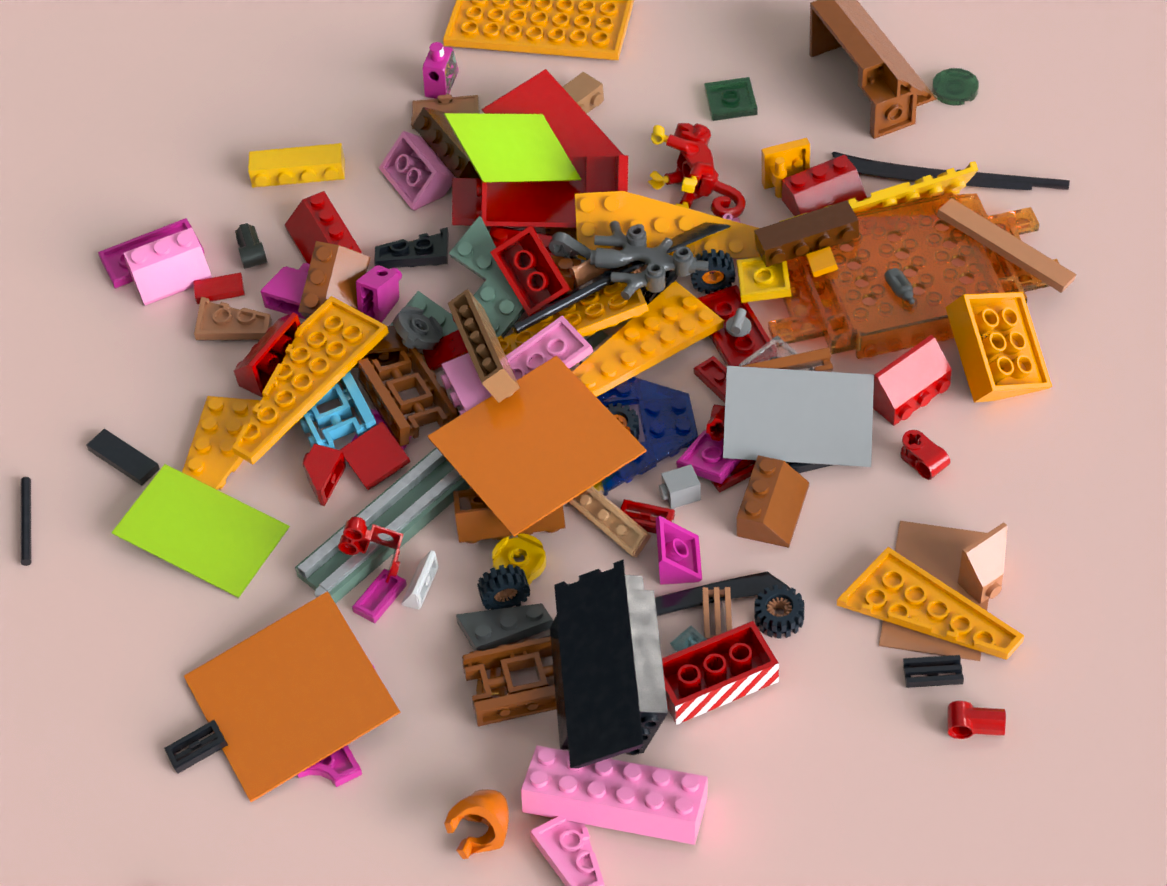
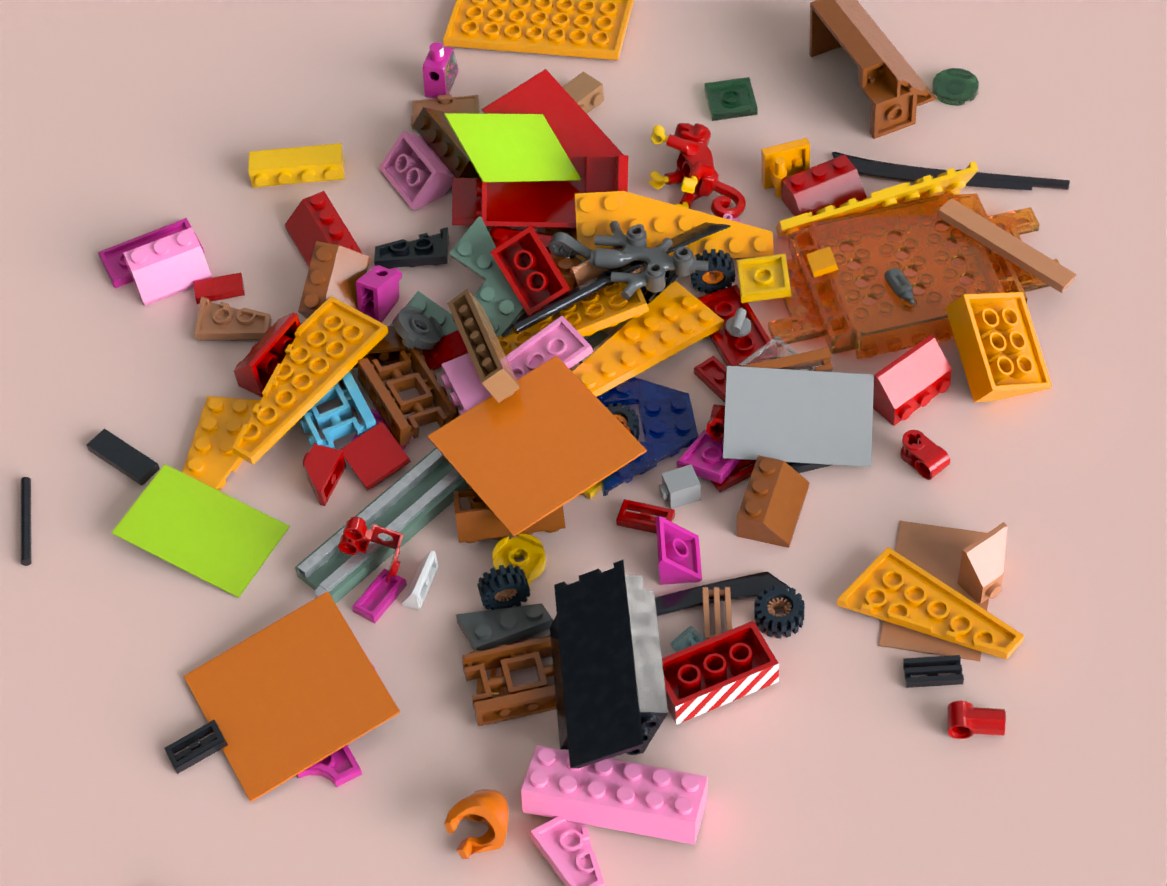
pearl dark grey piece [235,223,268,269] -> none
dark pink torso [261,263,310,319] -> none
light nougat tile [569,486,652,557] -> none
reddish brown brick [754,200,859,267] -> none

